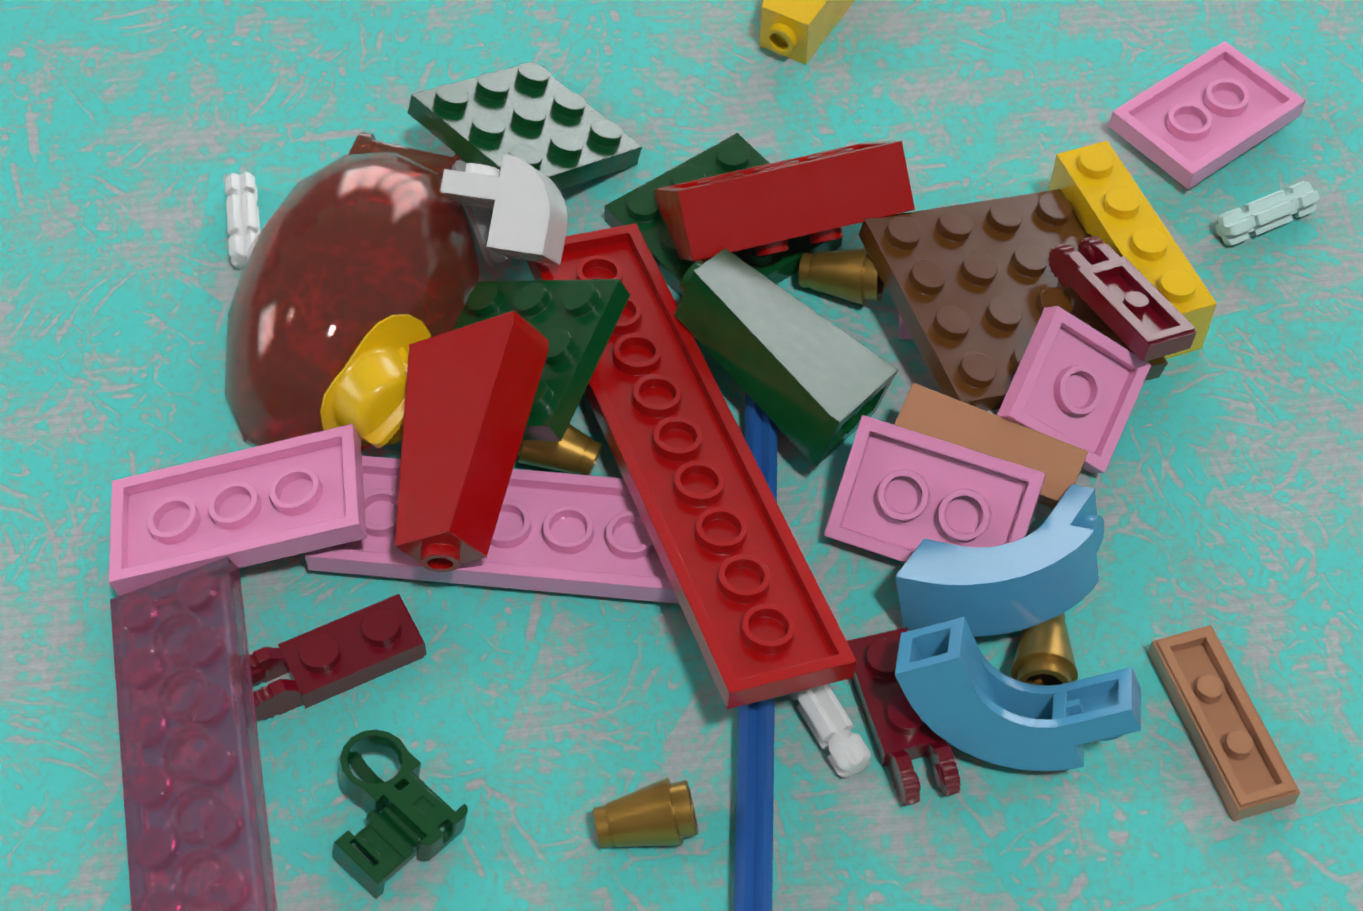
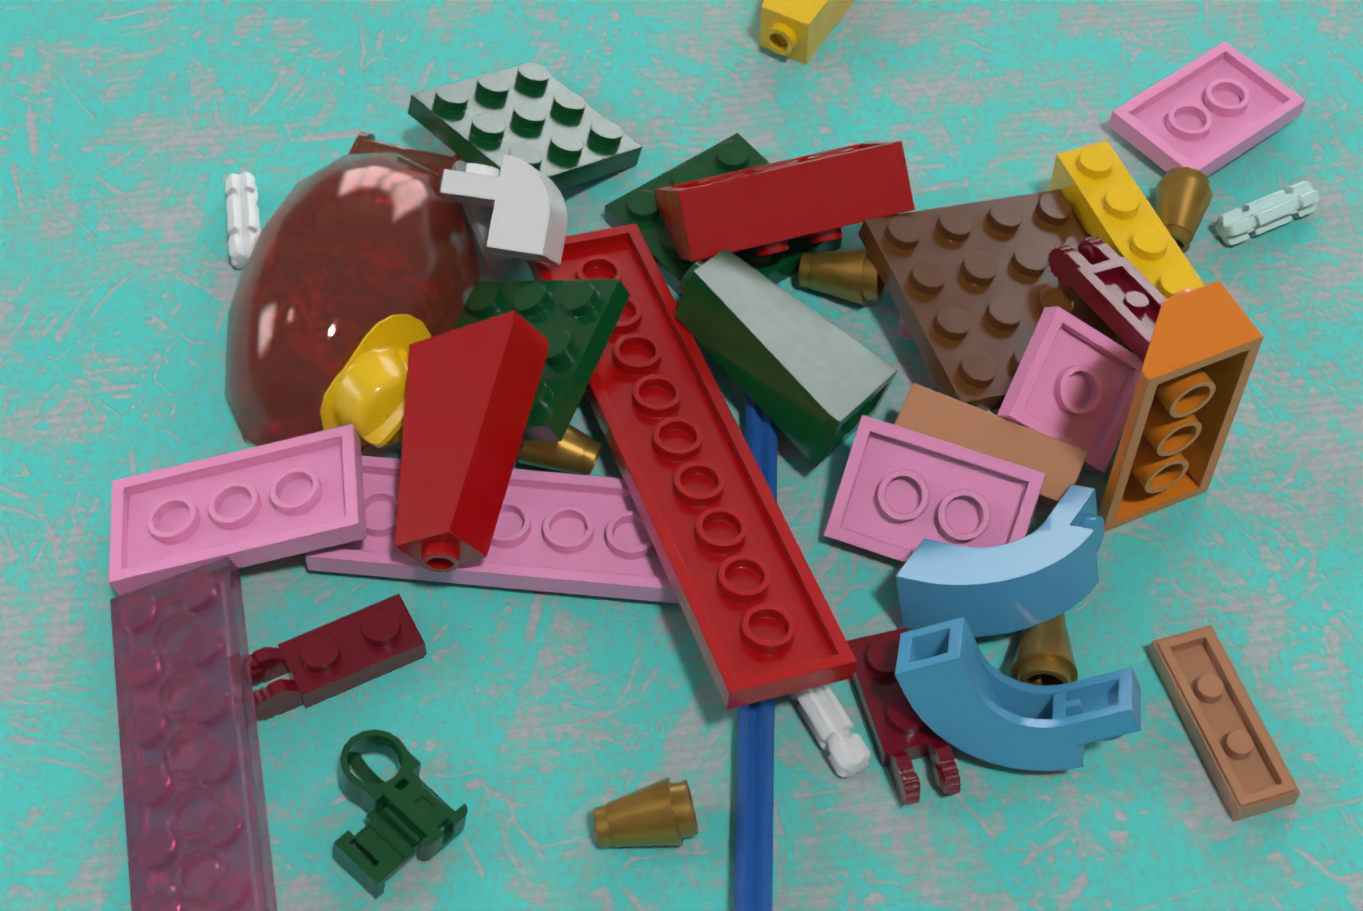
none -> orange slope [1098,280,1264,532]
none -> pearl gold cone [1156,167,1213,253]

